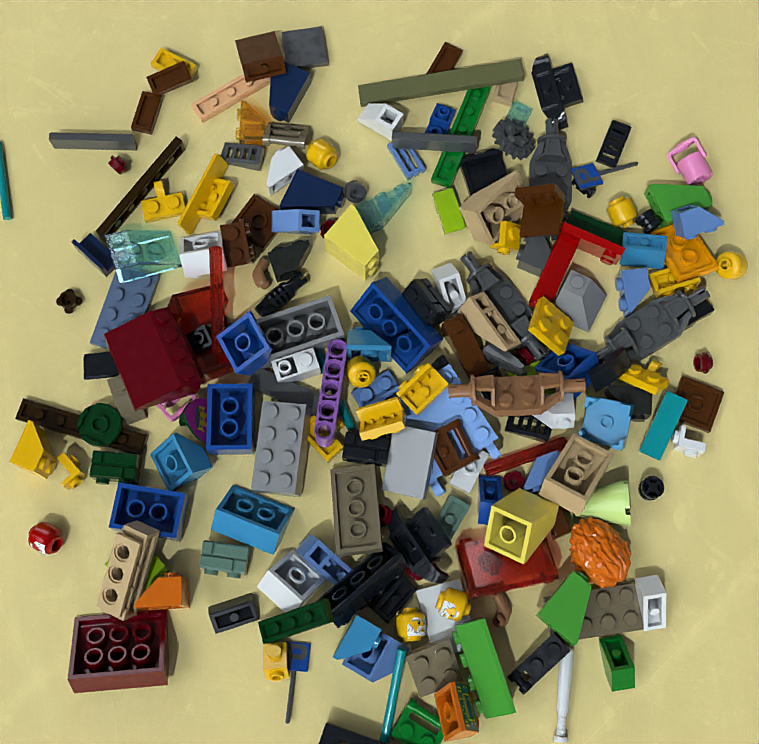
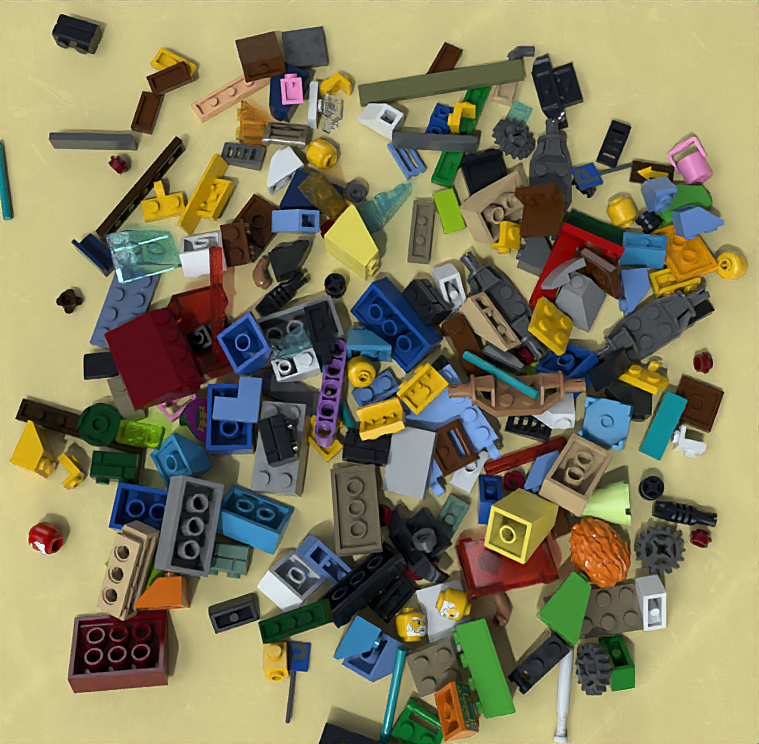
none -> black brick [52,14,103,54]
none -> clear neon green plate [115,419,166,450]
none -> light grey brick [154,475,224,577]
none -> medium blue tile [212,376,263,424]
none -> black brick [257,413,300,468]
none -> clear light blue bracket [268,326,312,360]
none -> bright pink bracket [280,74,304,105]
none -> clear yellow slope [298,172,349,221]
none -> black hinge [303,302,335,366]
none -> white plate [308,82,322,129]
none -> yellow bracket [319,71,352,102]
none -> clear plate [322,93,344,134]
none -> black wheel [324,273,346,299]
none -> dark tan plate [407,200,435,264]
none -> dark grey tile [412,528,437,553]
none -> yellow bracket [447,102,476,135]
none -> teal bar [463,351,540,399]
none -> dark grey arm [507,46,535,61]
none -> light grey slope [541,257,586,289]
none -> dark grey gear [575,643,611,696]
none -> reddish brown tile [580,248,623,300]
none -> dark brown tile [629,160,675,184]
none -> dark grey gear [634,525,686,576]
none -> medium blue slope [641,176,678,213]
none -> black hinge [652,501,717,527]
none -> dark red plate [690,529,712,548]

